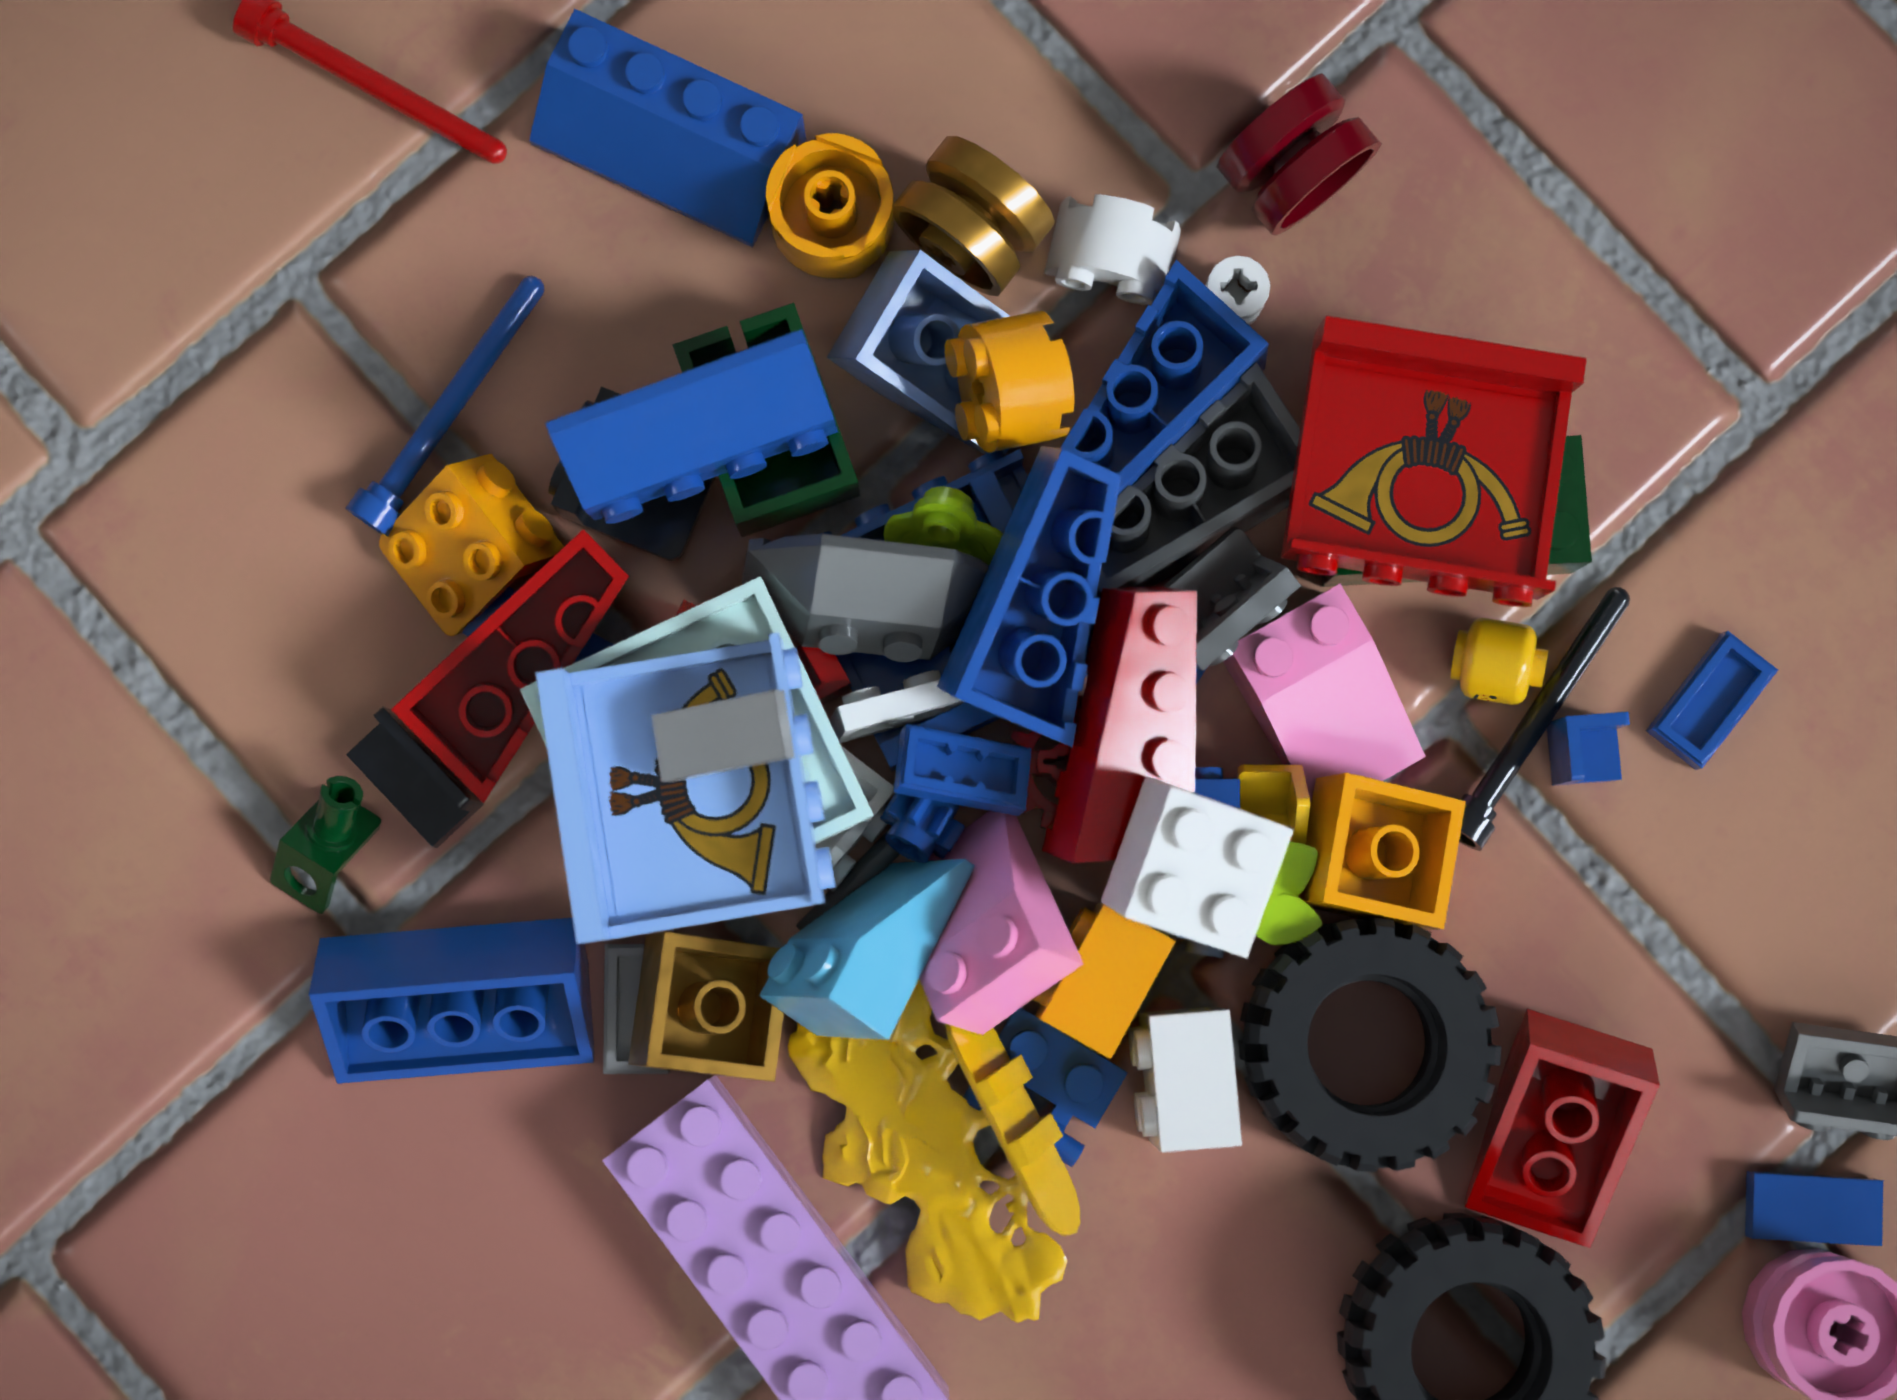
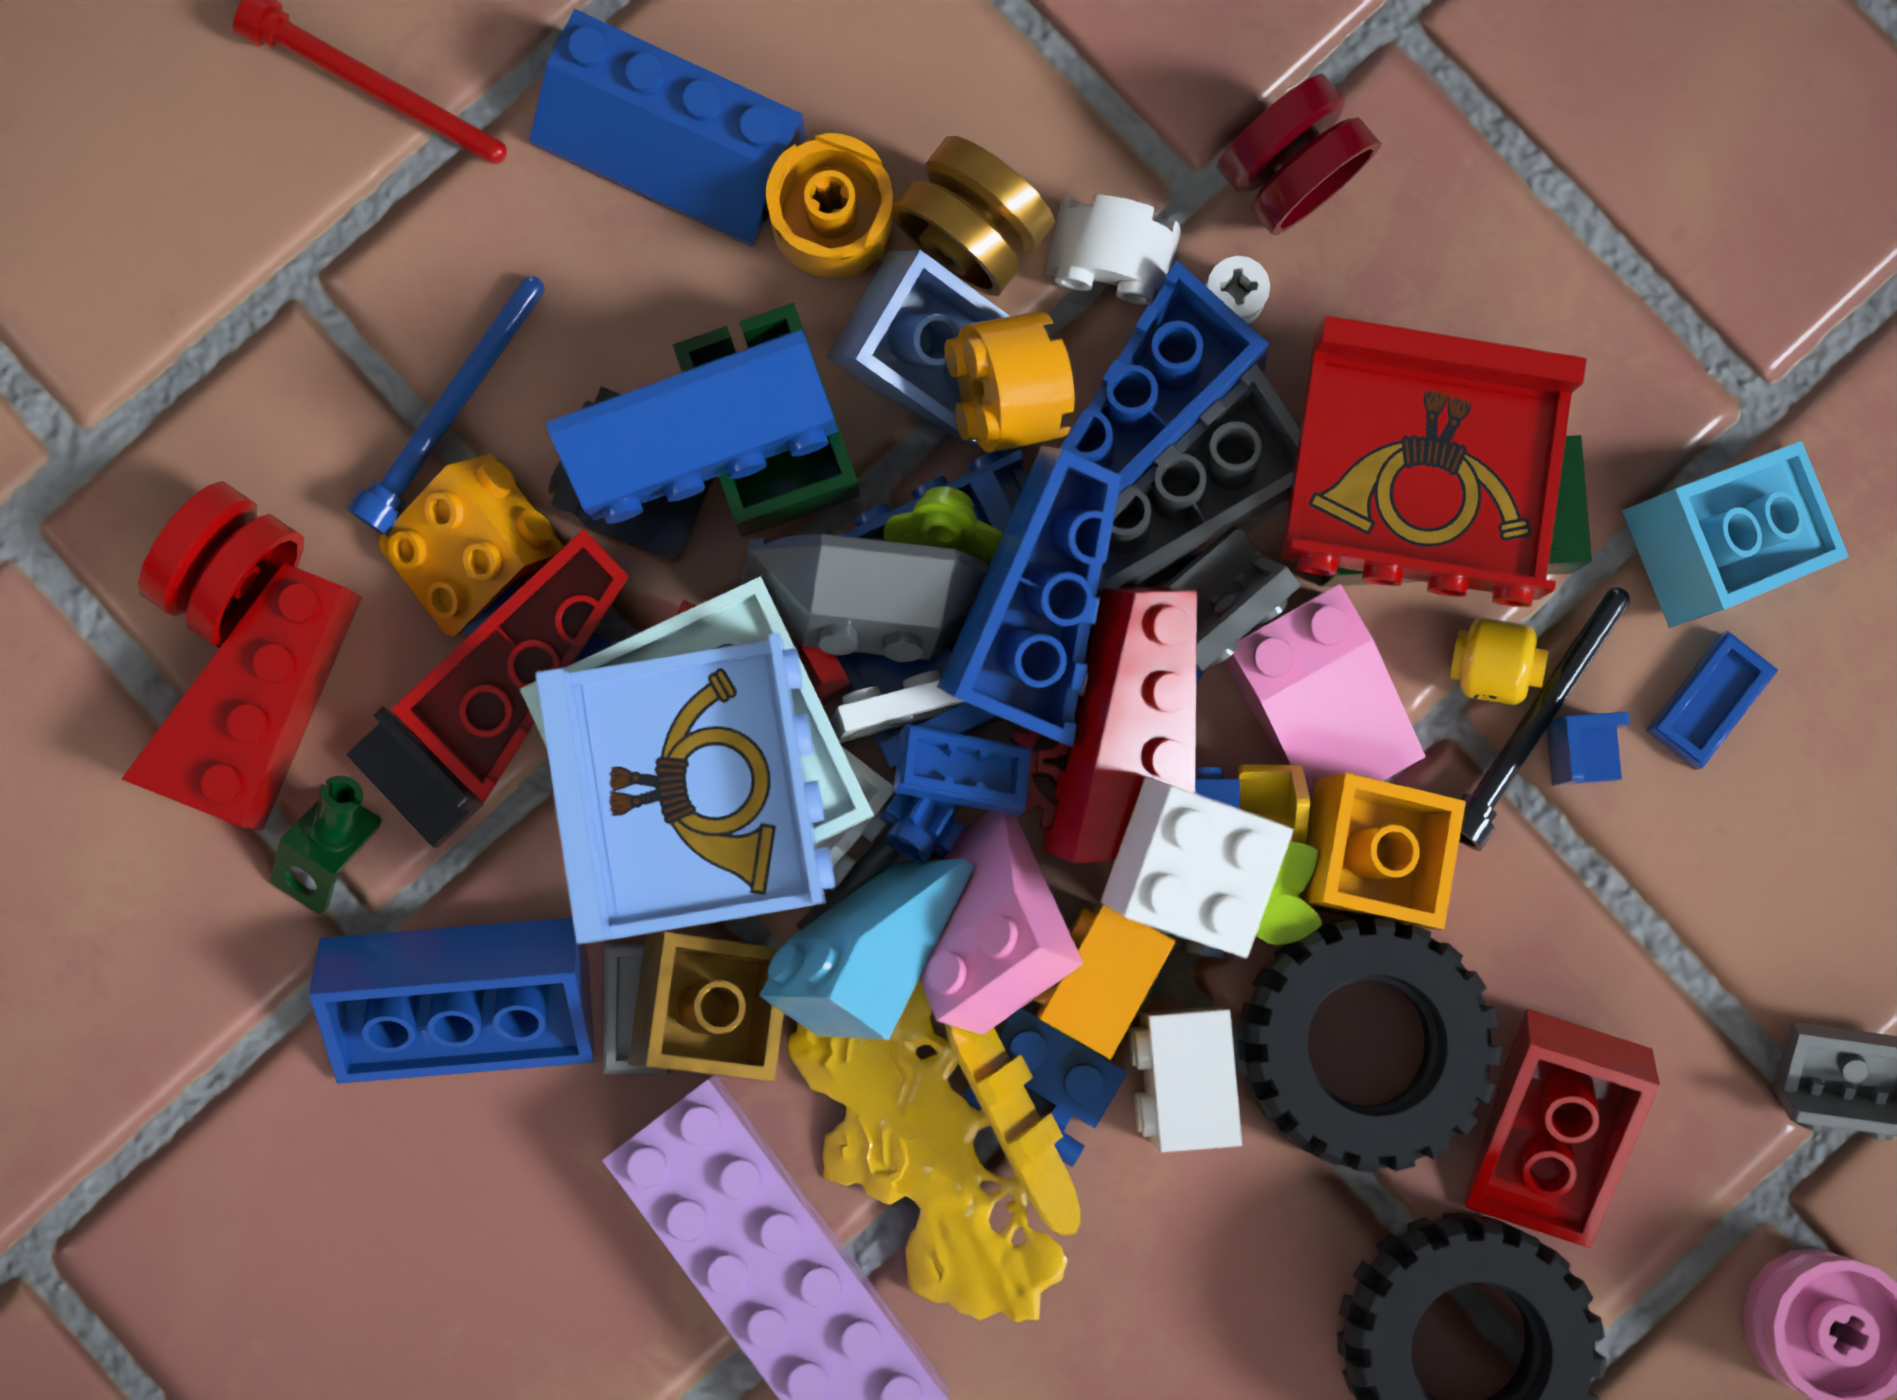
light grey tile [651,690,795,782] -> none
blue tile [1745,1171,1883,1246] -> none
none -> red wedge [122,563,362,831]
none -> red wheel [138,481,304,648]
none -> medium azure slope [1622,441,1849,628]

